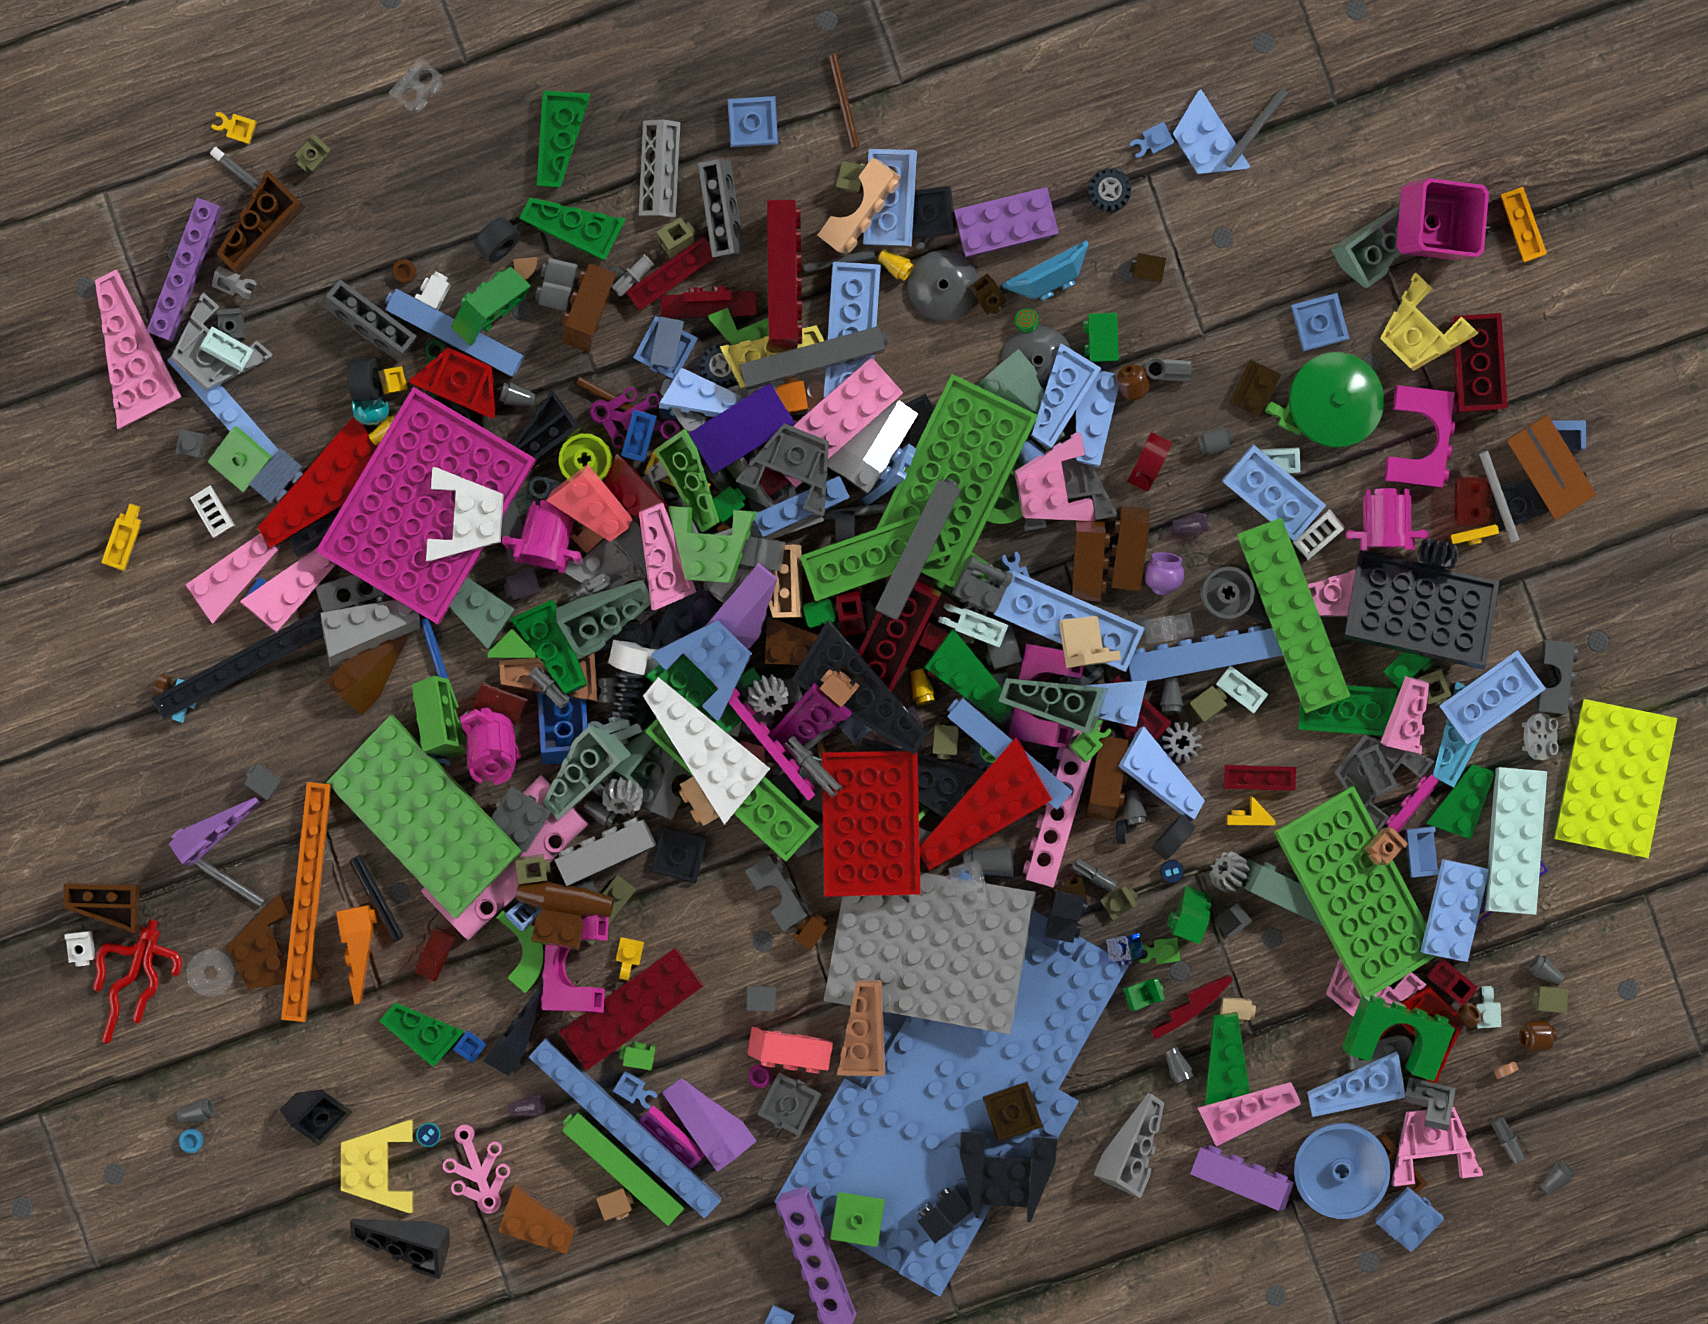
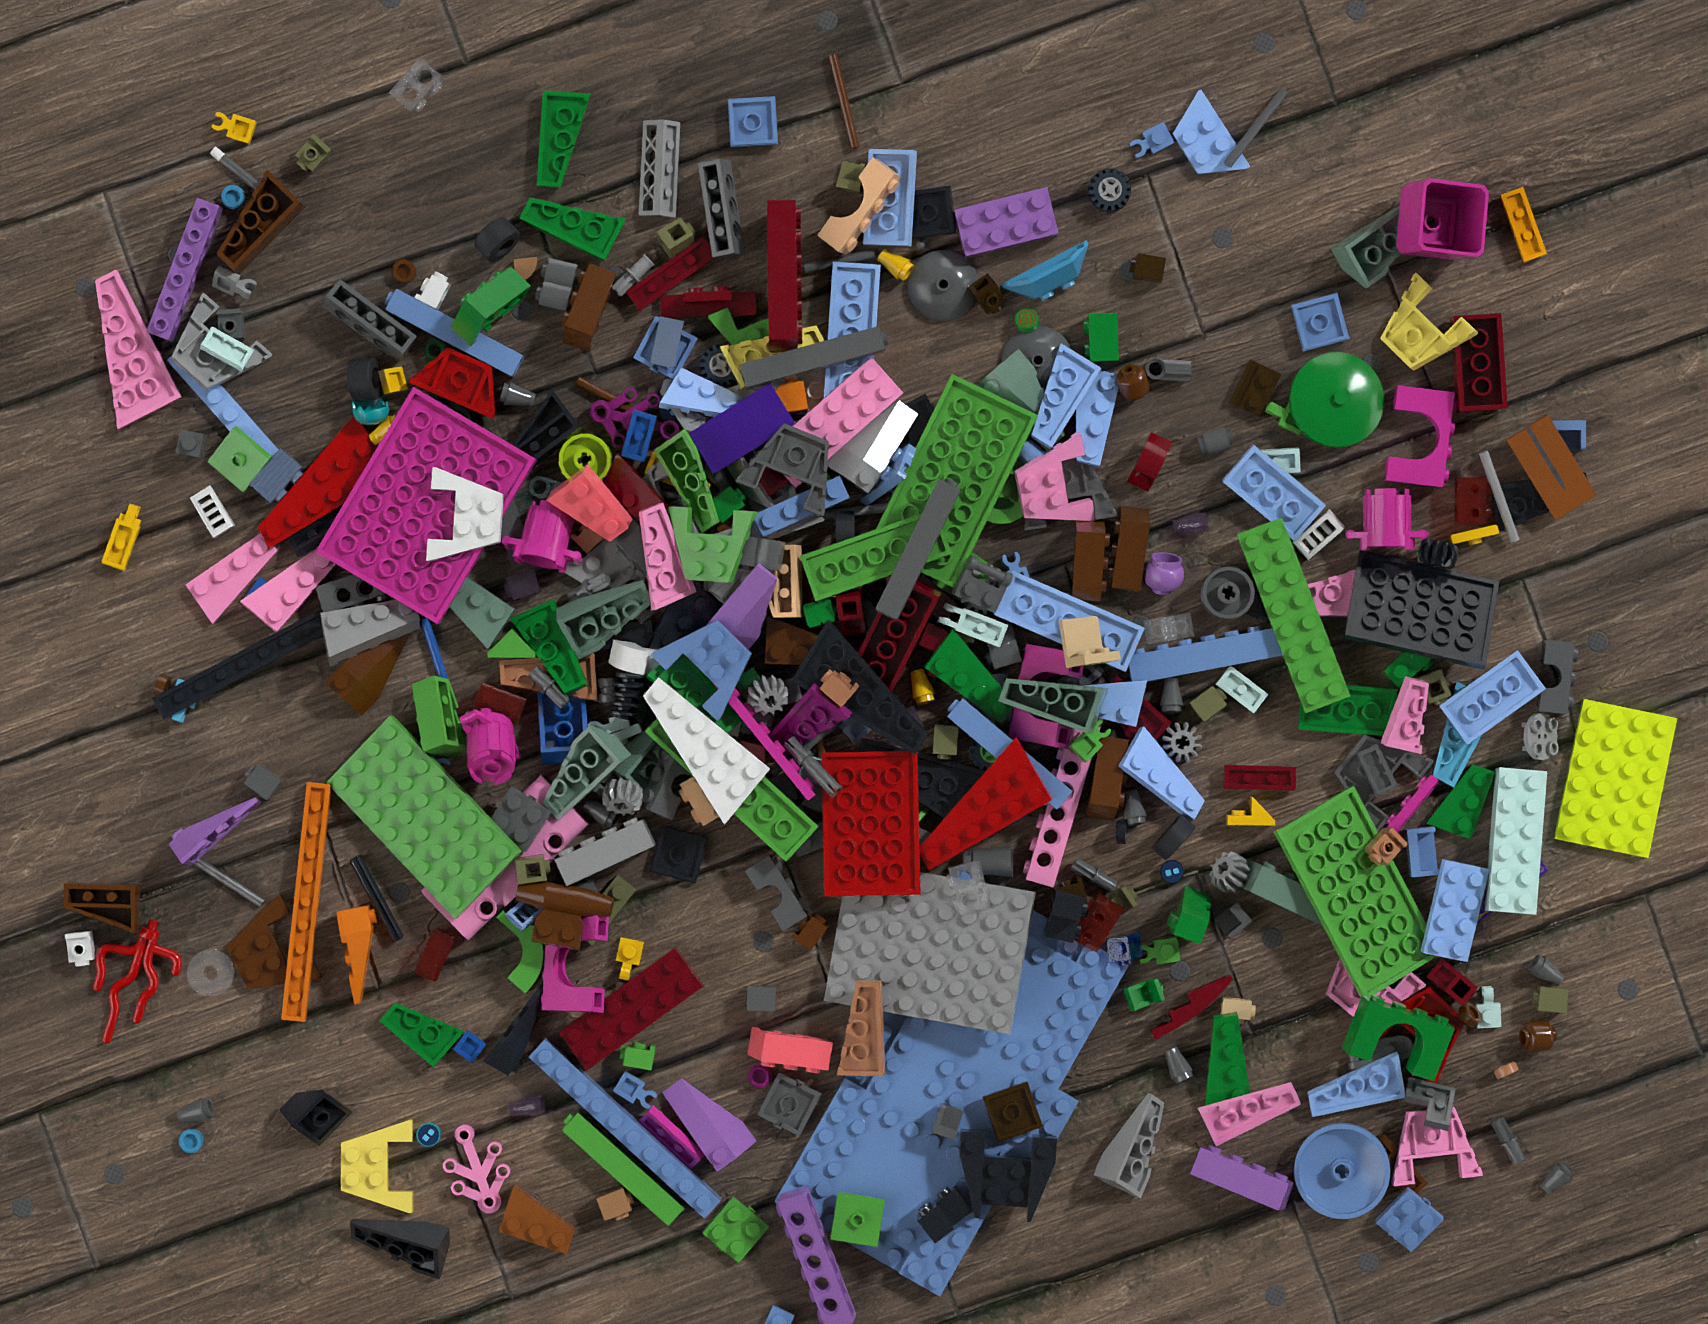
none -> dark azure tile [221,185,246,210]
none -> bright green plate [702,1195,769,1263]
none -> dark grey panel [932,1103,963,1140]
none -> clear red brick [1074,893,1124,952]

